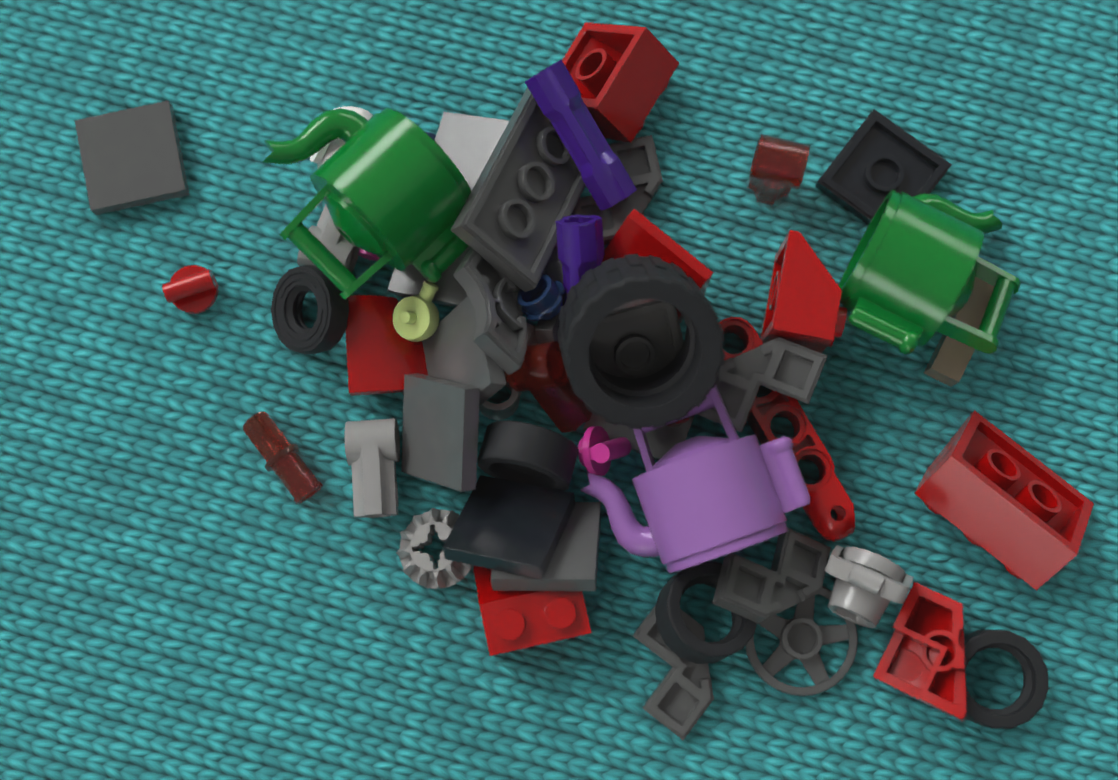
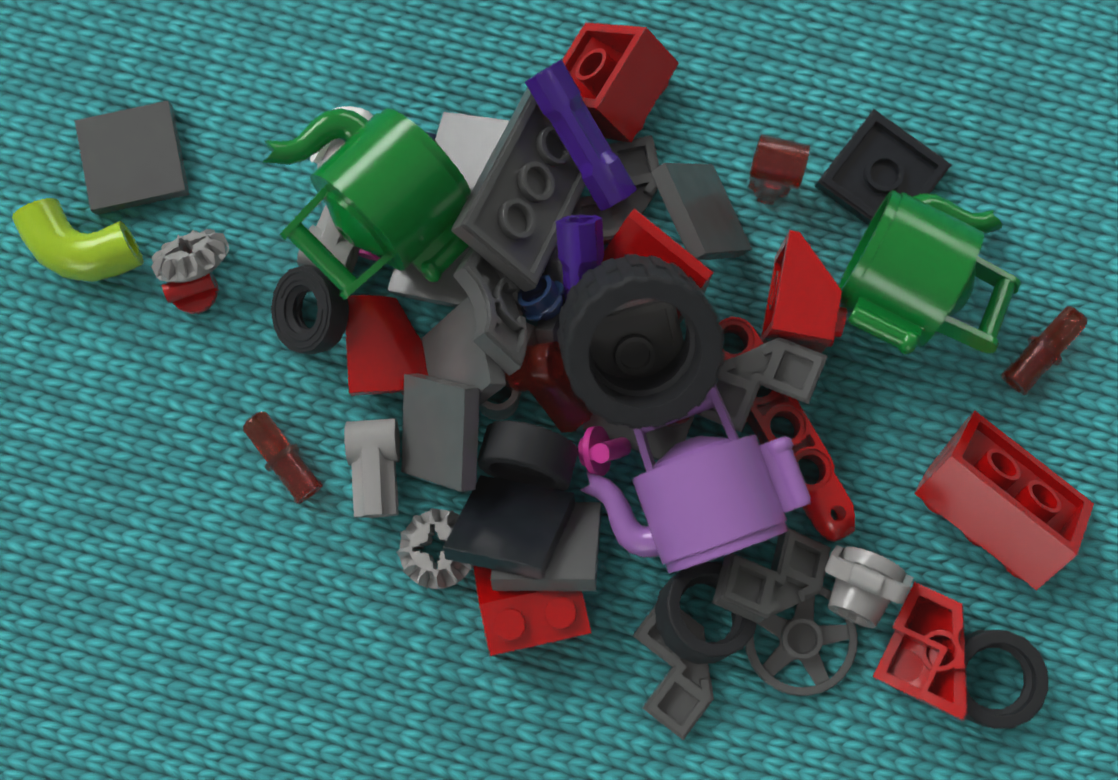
yellowish green piece [393,281,439,342] -> none
dark tan piece [924,276,994,387] -> none
none -> lime cylinder [12,198,144,282]
none -> light grey gear [151,229,229,282]
none -> dark grey tile [651,163,752,260]
none -> clear red axle [1001,306,1088,395]

